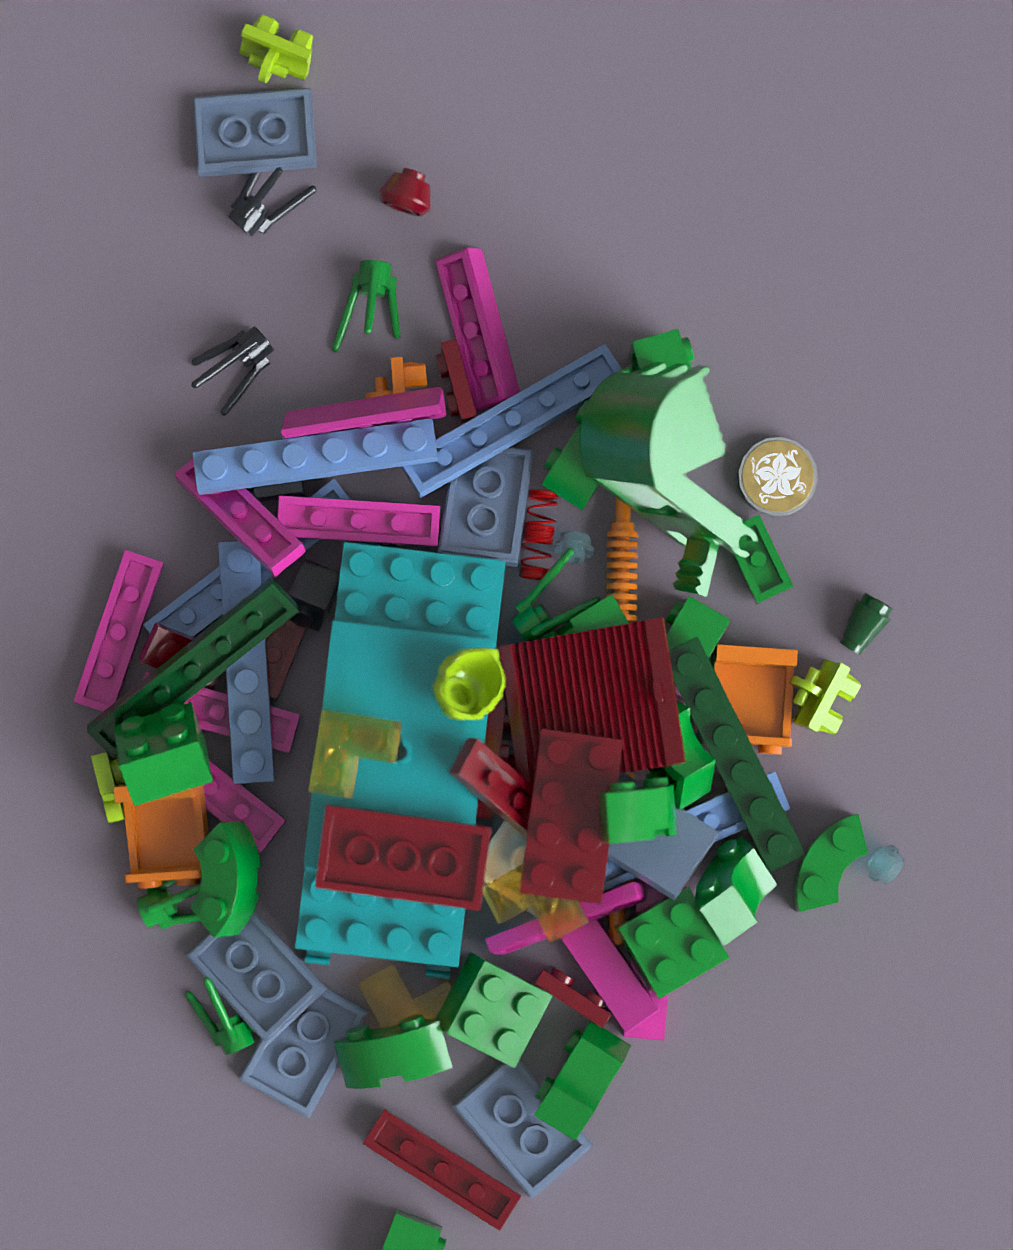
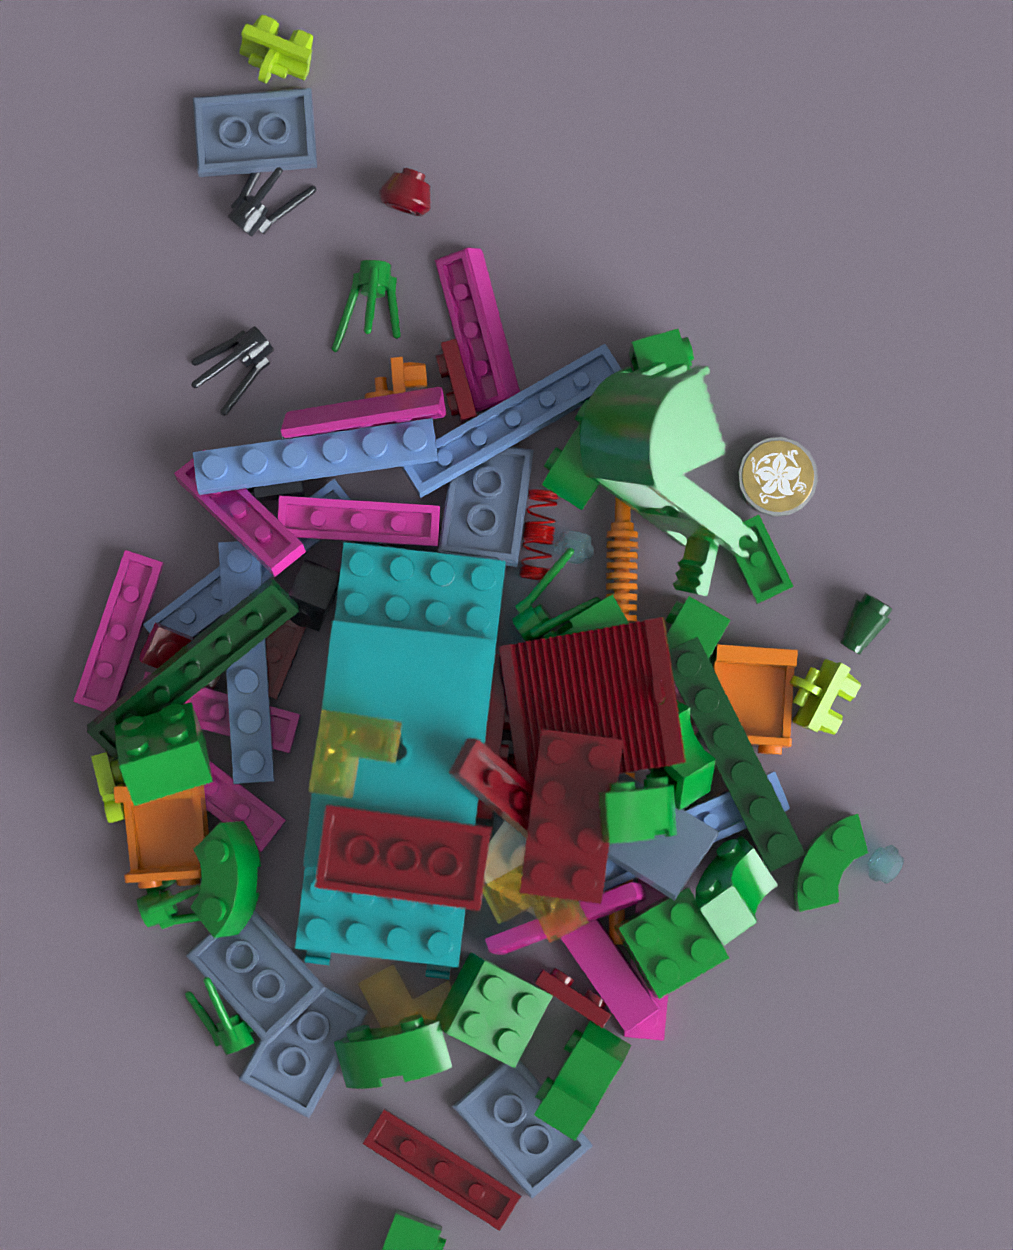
lime hair [433,647,505,721] -> none

